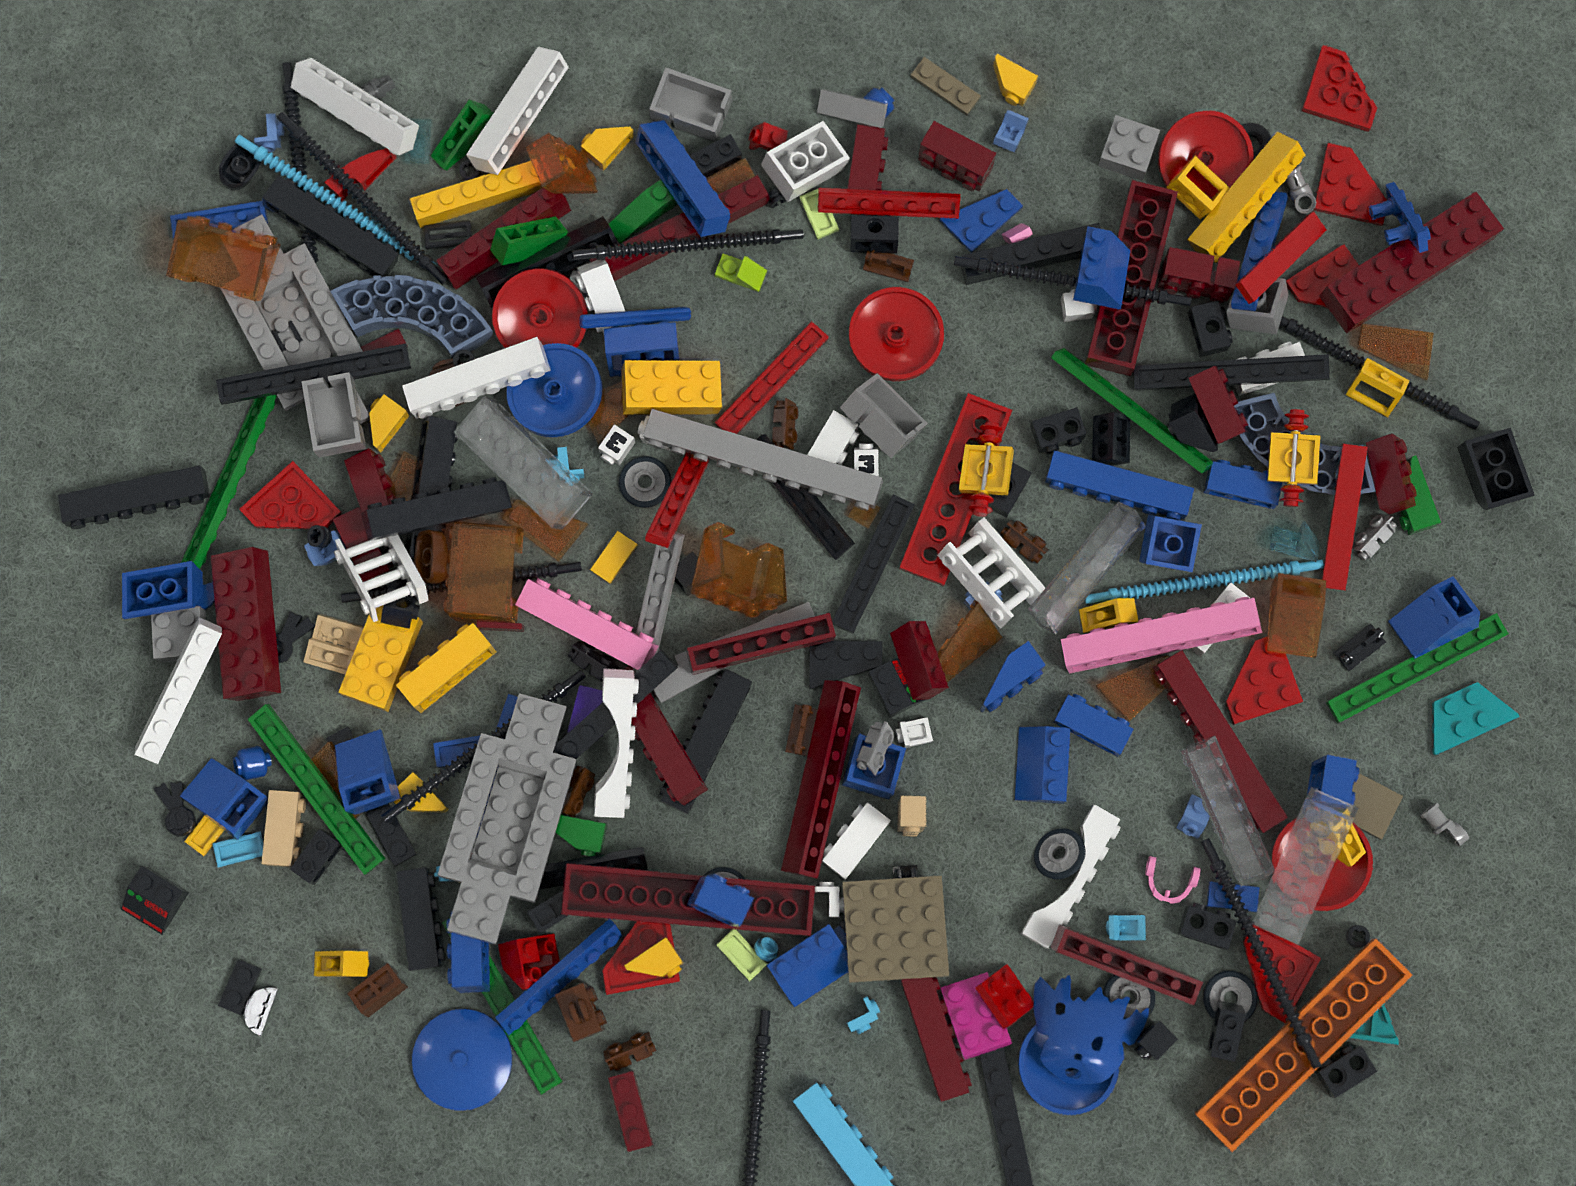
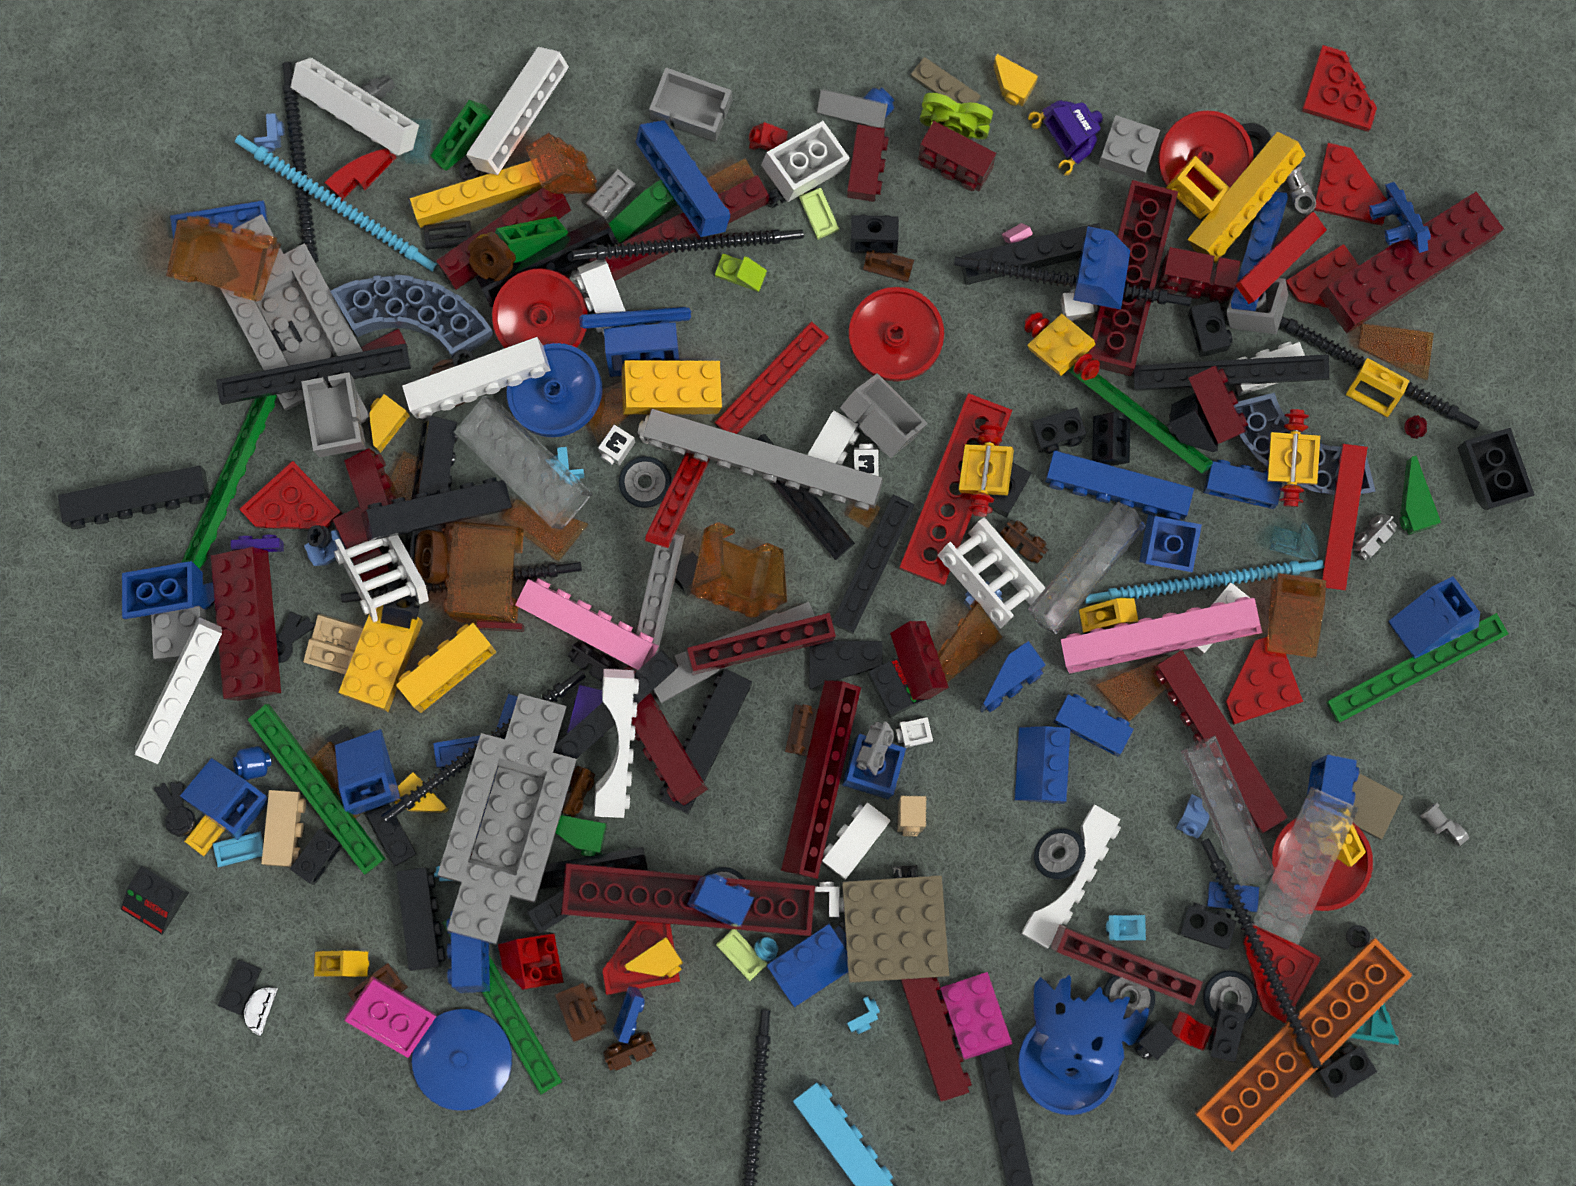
black piece [219,142,261,191] -> none
black brick [262,176,398,277] -> none
black hose [277,112,448,285] -> none
blue plate [495,919,622,1035] -> none
yellow slope [581,126,634,171] -> none
yellow tile [590,531,638,584] -> none
dark red brick [608,1071,654,1152] -> none
black brick [689,134,742,181] -> none
reddish brown hinge [772,398,799,450] -> none
red tile [818,188,960,219] -> none
blue wing [939,189,1023,253] -> none
red plate [975,964,1034,1029] -> none
medium blue bracket [993,110,1028,152] -> none
bright pink piece [1145,856,1200,904] -> none
black hinge [1334,624,1386,672] -> none
dark red brick [1366,433,1417,515] -> none
teal wing [1432,682,1520,756] -> none
none -> dark purple plate [231,535,284,552]
none -> dark pink plate [344,976,436,1058]
none -> reddish brown plate [467,232,516,281]
none -> light grey plate [587,169,636,219]
none -> blue plate [613,986,645,1043]
none -> lime plant [919,93,993,140]
none -> yellow plate [1024,312,1100,380]
none -> dark purple torso [1028,100,1103,176]
none -> red bracket [1171,1012,1212,1051]
none -> dark red plate [1404,415,1427,439]

